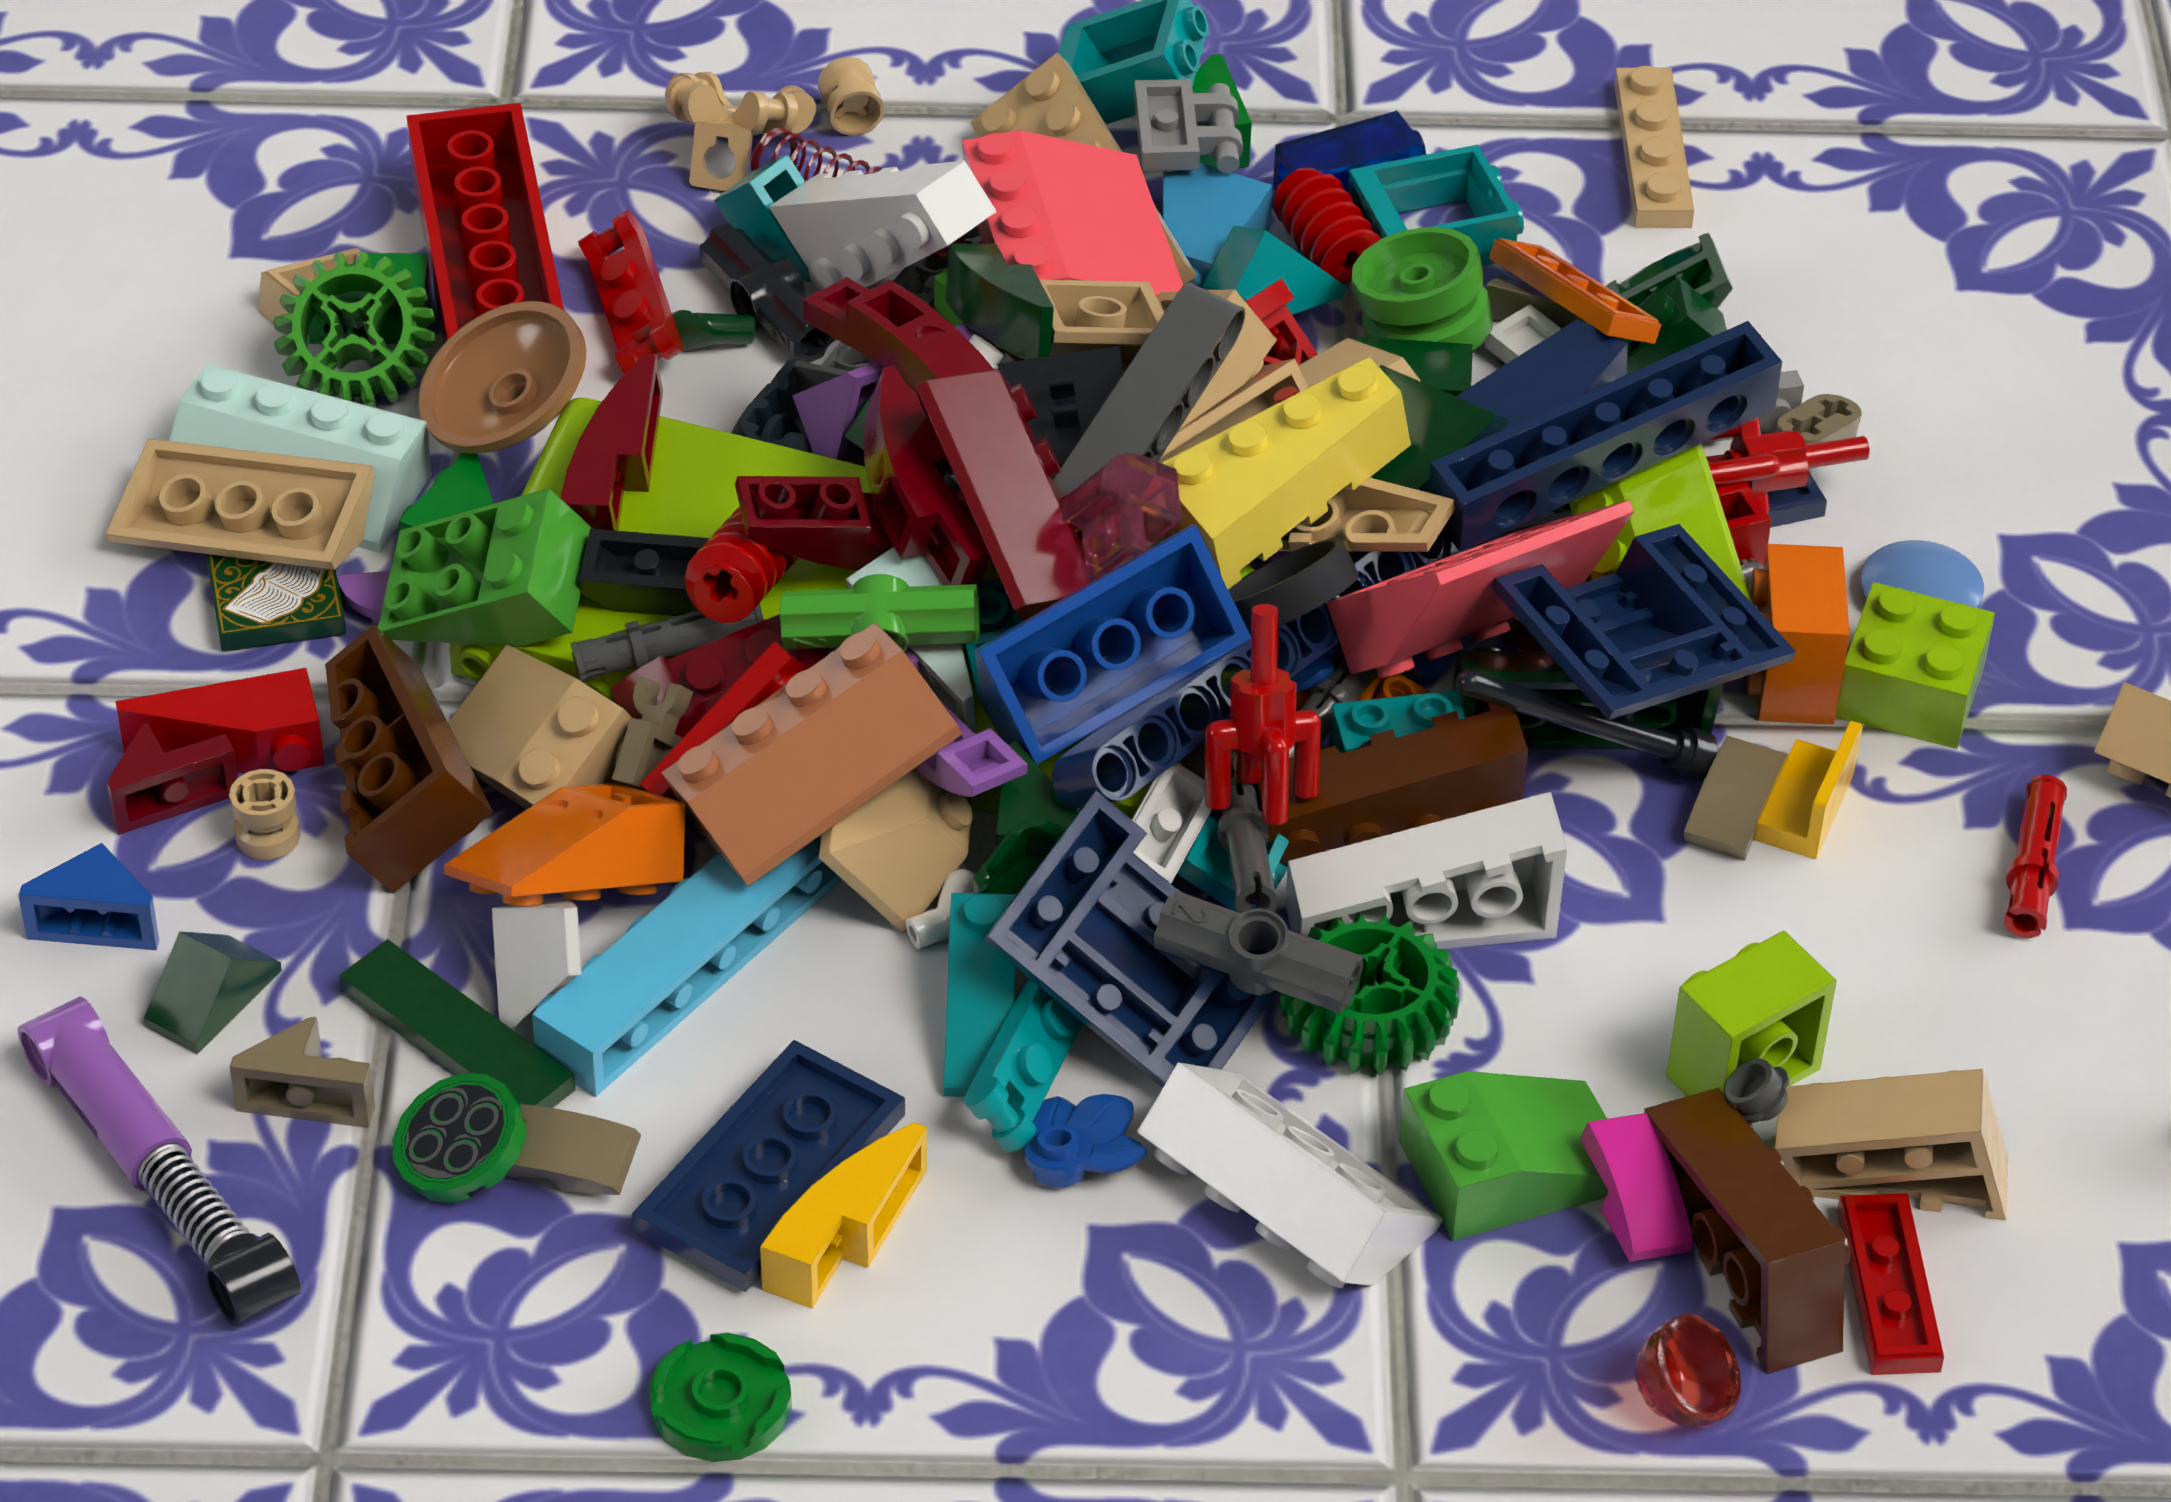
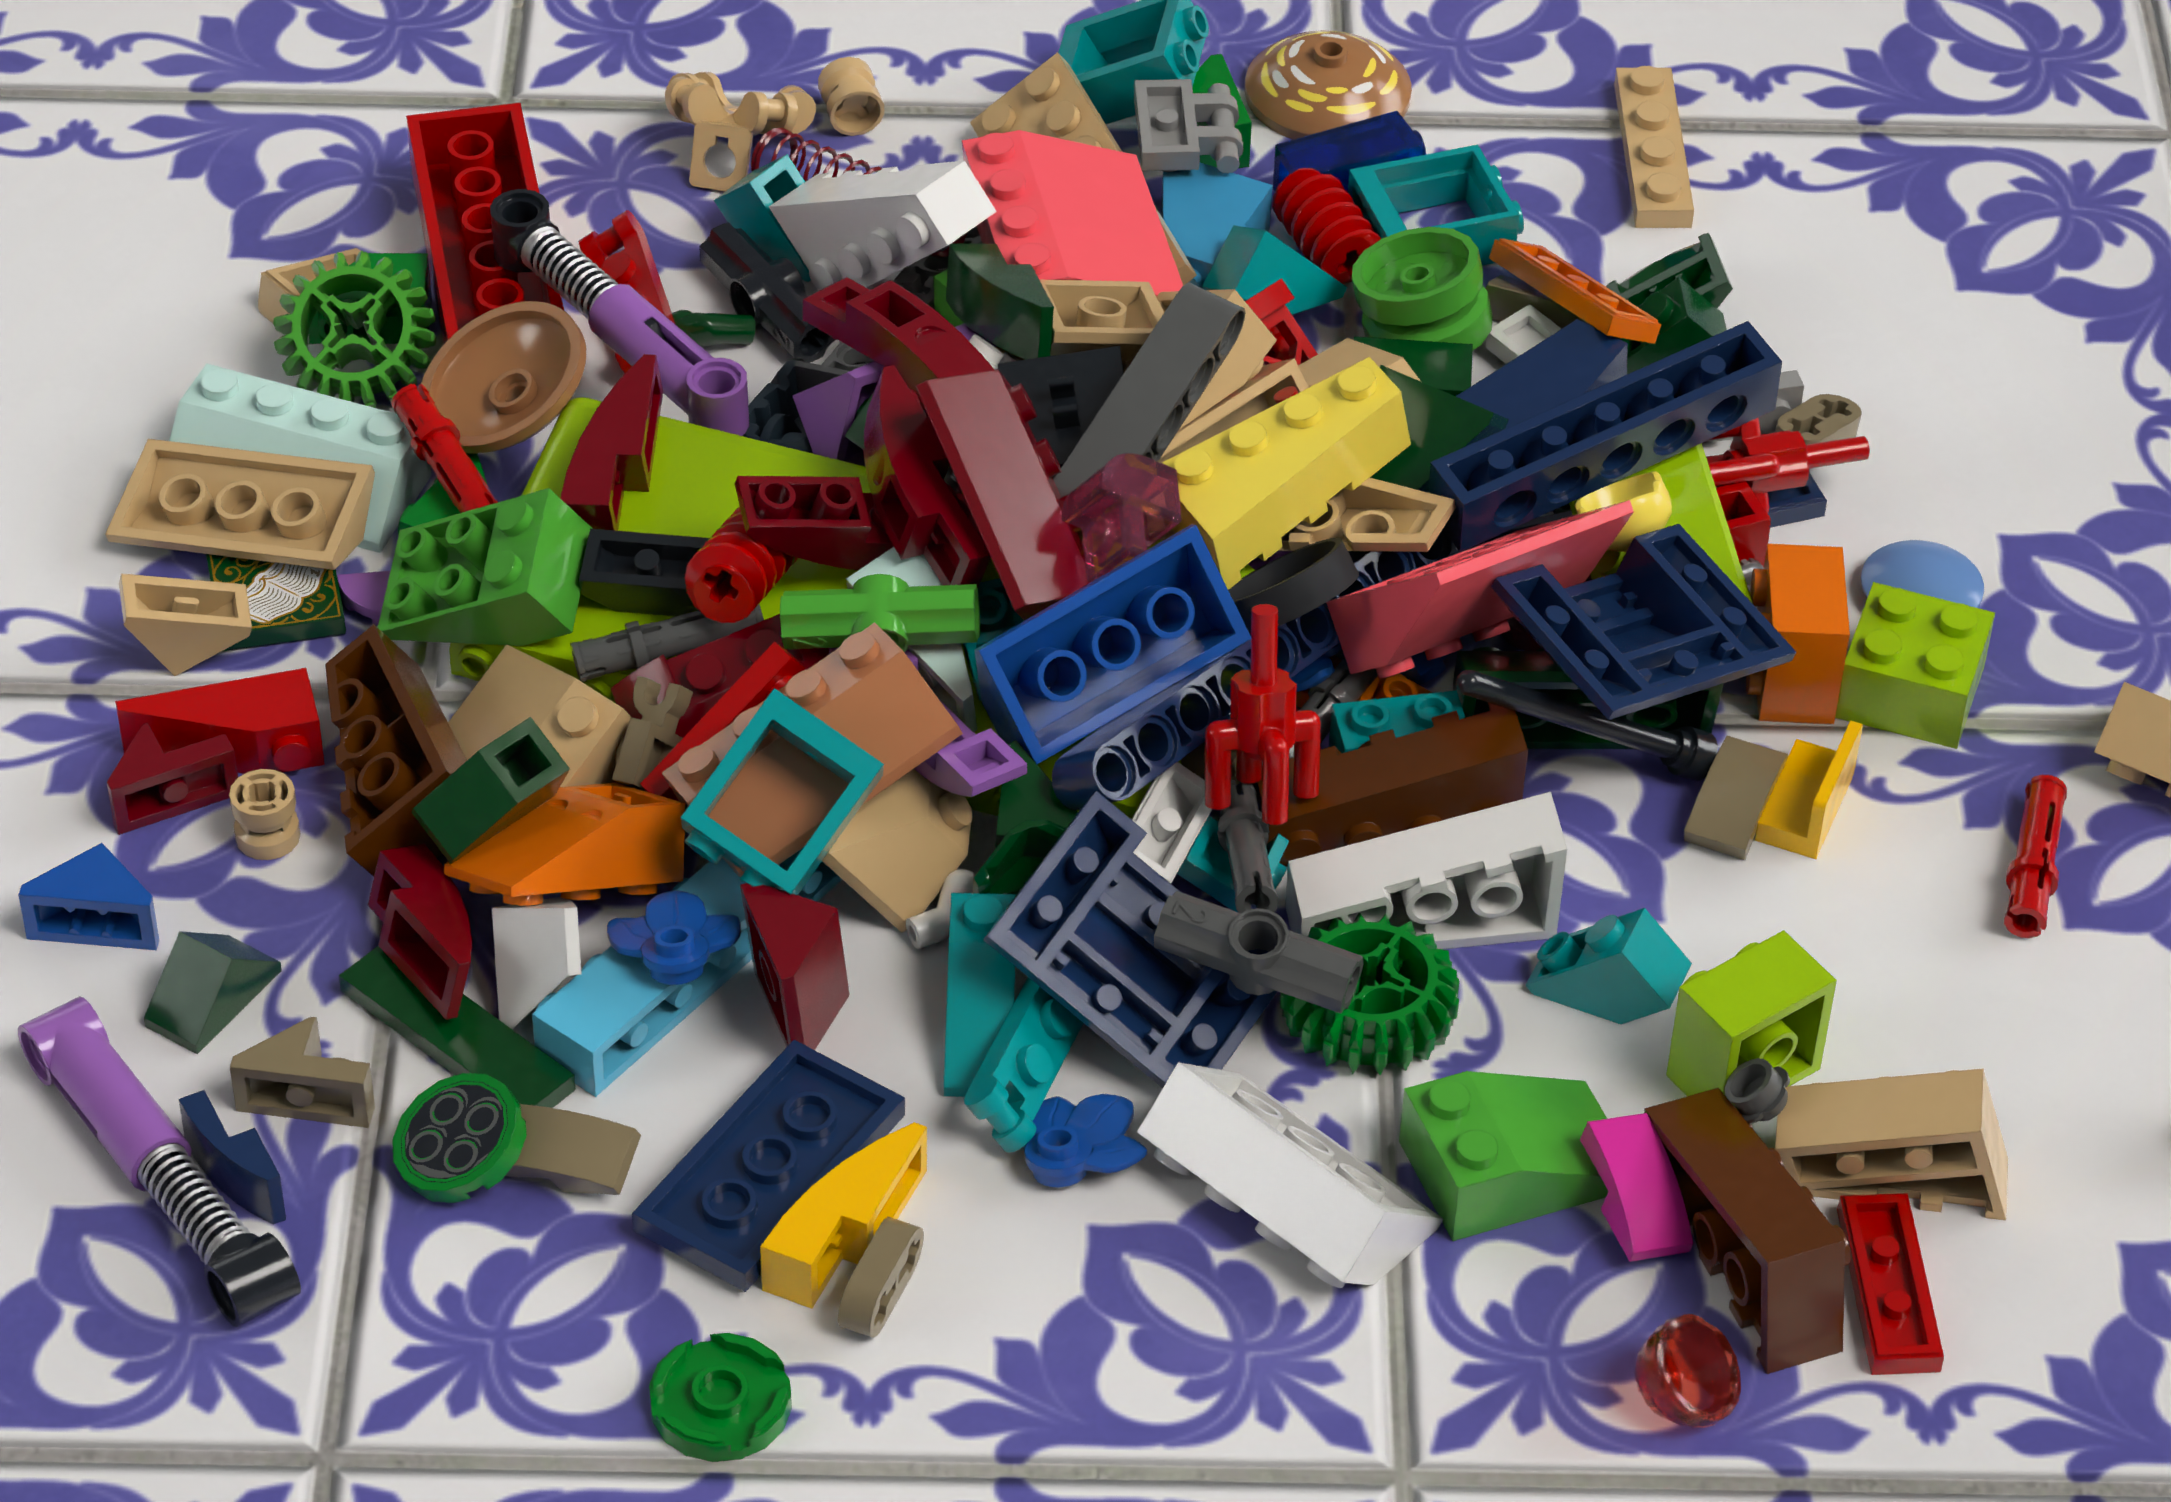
none -> tan slope [119,574,252,676]
none -> dark blue slope [178,1090,286,1225]
none -> dark red slope [368,844,472,1020]
none -> red pin [391,384,498,513]
none -> dark green slope [411,717,570,864]
none -> piece [490,189,749,436]
none -> blue plate [607,890,741,985]
none -> teal window [681,688,884,895]
none -> dark red slope [740,883,850,1050]
none -> dark tan beam [838,1216,924,1338]
none -> medium nougat dish [1245,30,1412,146]
none -> teal slope [1525,908,1692,1024]
none -> light yellow hair [1575,471,1672,552]

